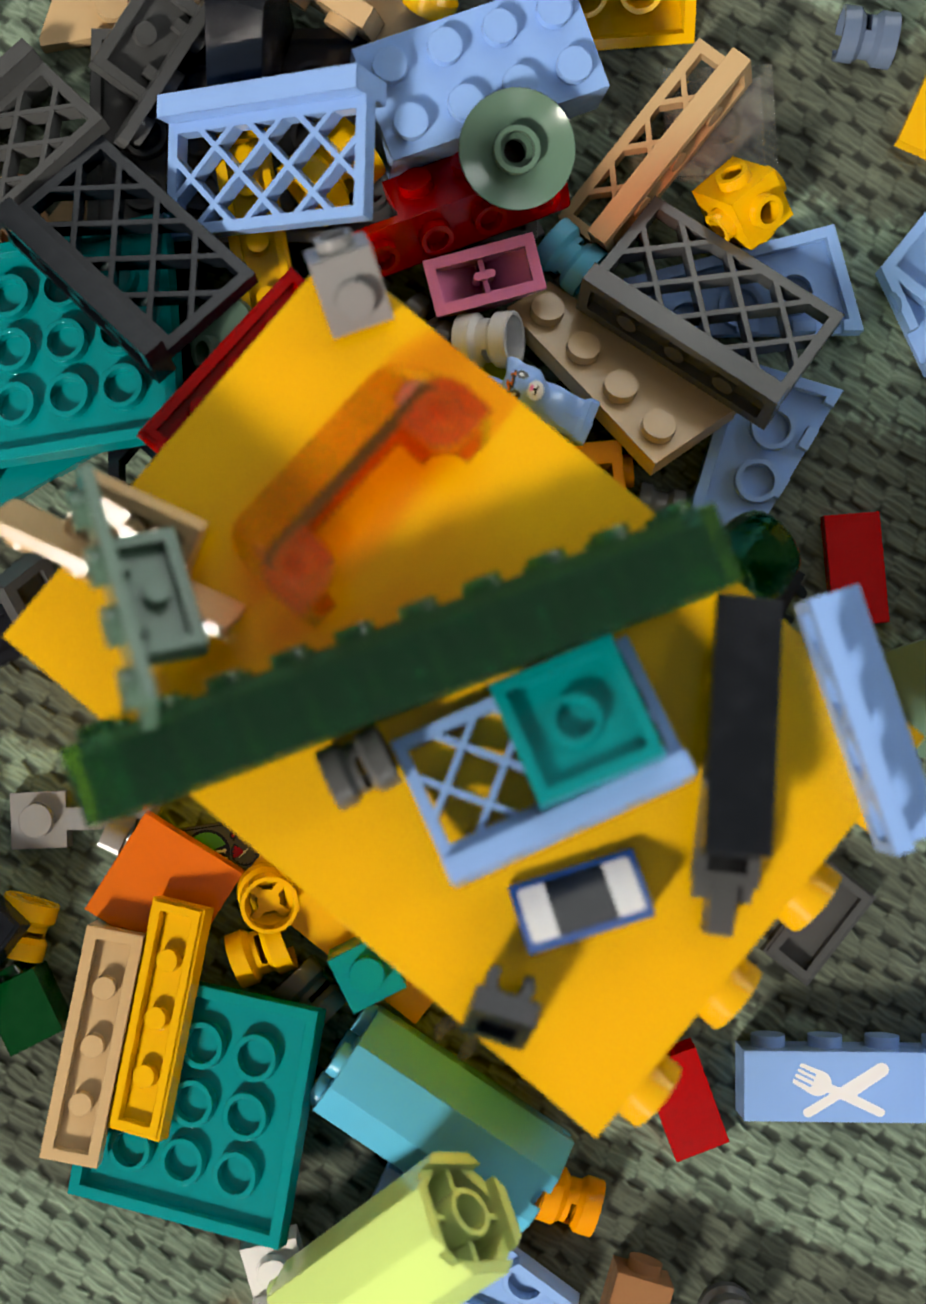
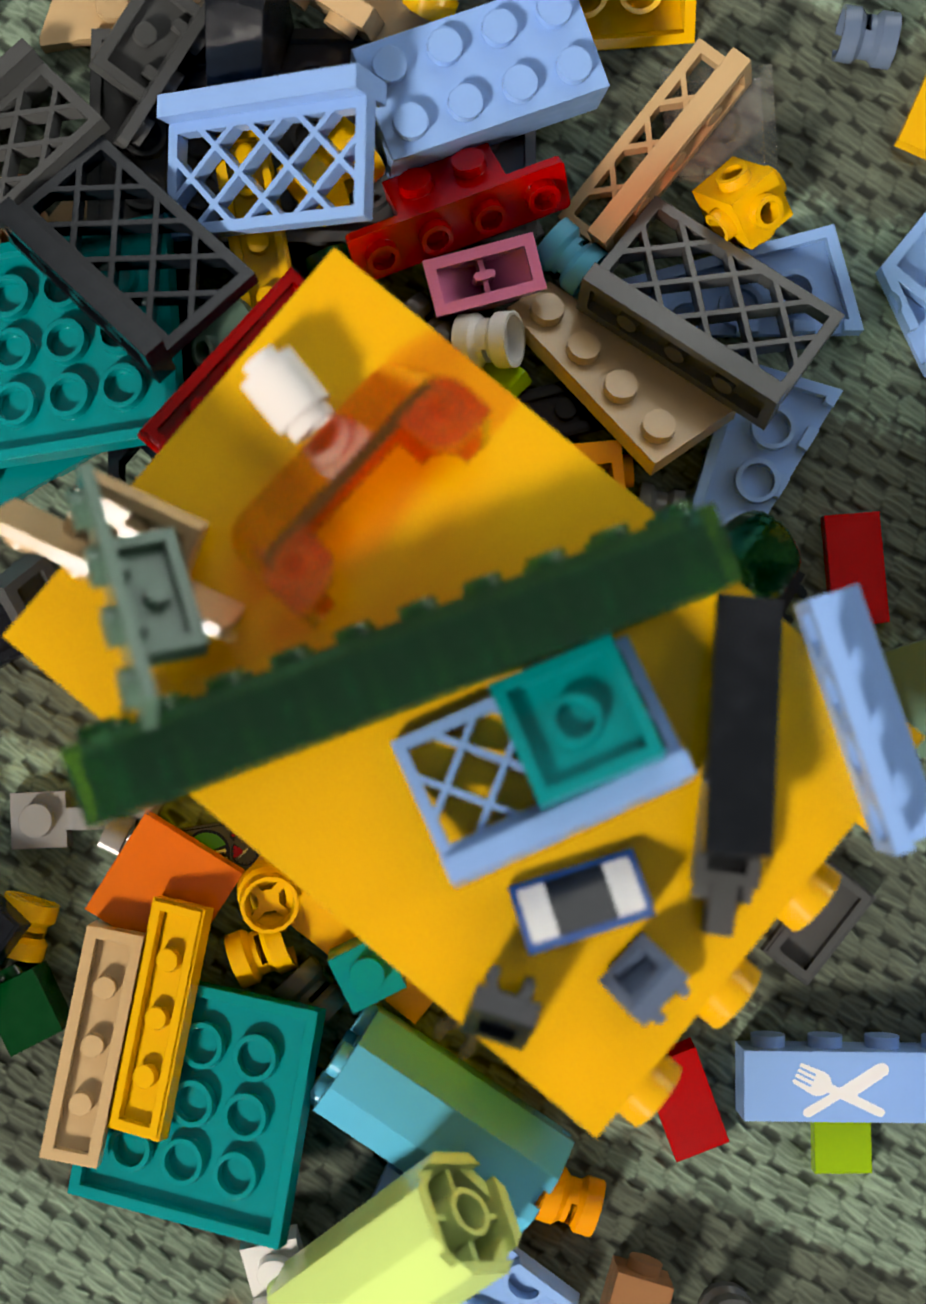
light grey bracket [303,228,395,339] -> none
dark grey wheel [315,724,402,811] -> none
sand green dish [458,87,576,211] -> none
light blue animal [489,356,600,446] -> none
none -> white brick [241,345,336,445]
none -> sand blue tile [598,932,690,1027]
none -> lime tile [810,1122,872,1174]

